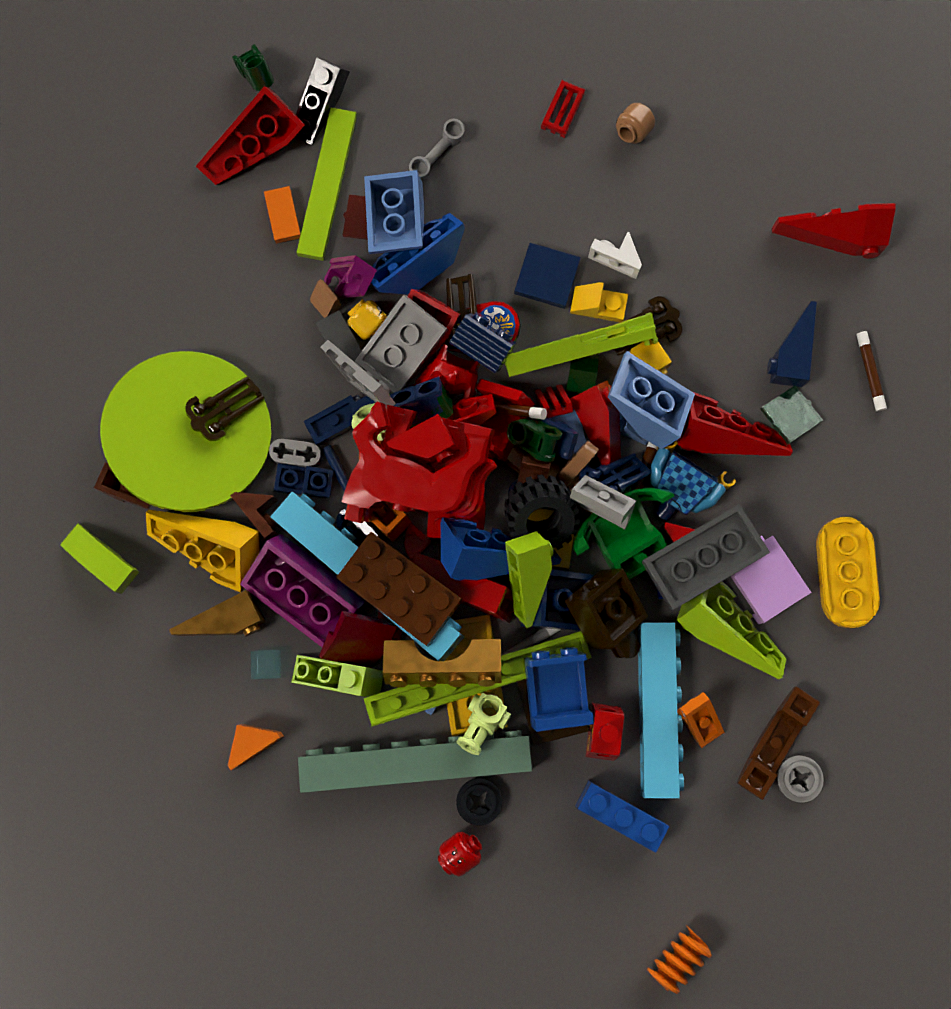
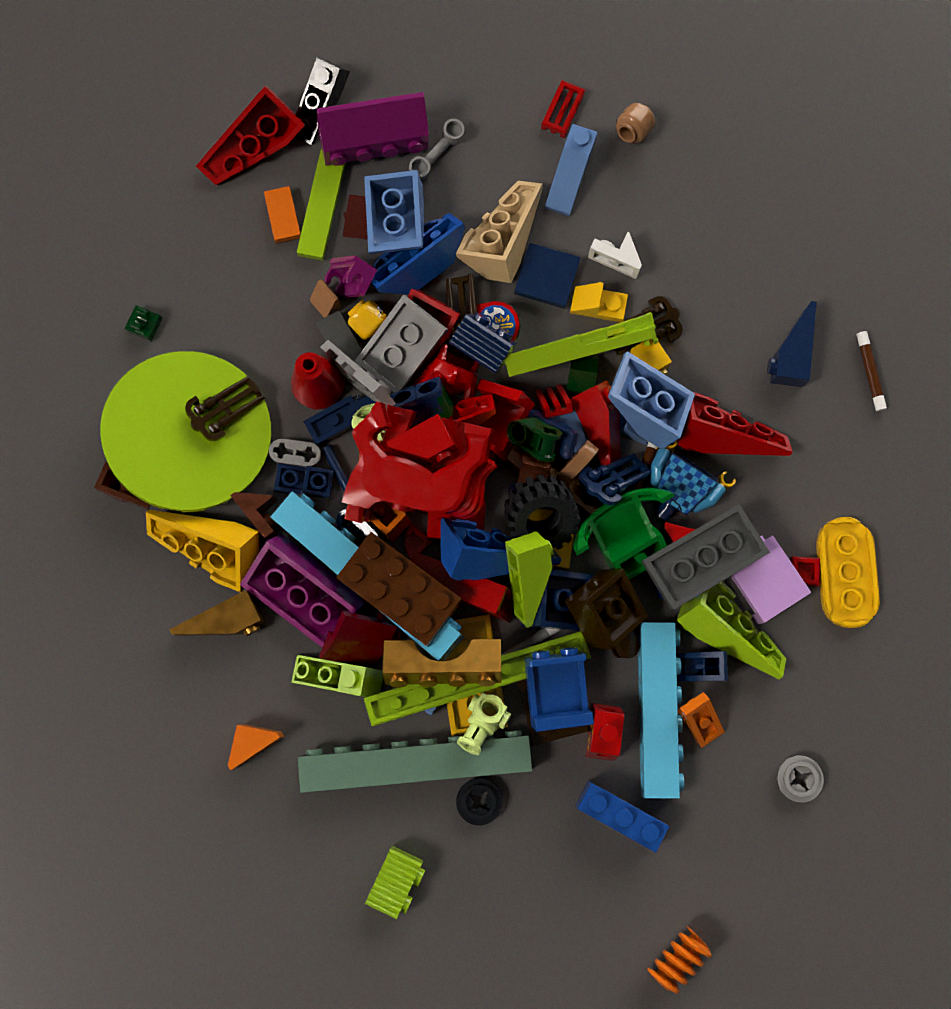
lime slope [60,523,139,594] -> none
dark green piece [232,44,274,91] -> none
clear light blue tile [251,650,281,680] -> none
red head [438,832,482,877] -> none
reddish brown bar [495,402,547,420] -> none
light grey panel [570,475,636,529] -> none
reddish brown slope [737,686,820,800] -> none
clear green piece [760,386,823,444] -> none
red wedge [772,203,896,259] -> none
none -> dark green tile [124,305,163,342]
none -> red cone [291,352,345,410]
none -> magenta slope [316,92,429,166]
none -> lime brick [365,846,425,919]
none -> tan wedge [456,181,543,283]
none -> medium blue slope [545,124,597,216]
none -> dark blue slope [676,651,728,682]
none -> red tile [790,556,820,587]

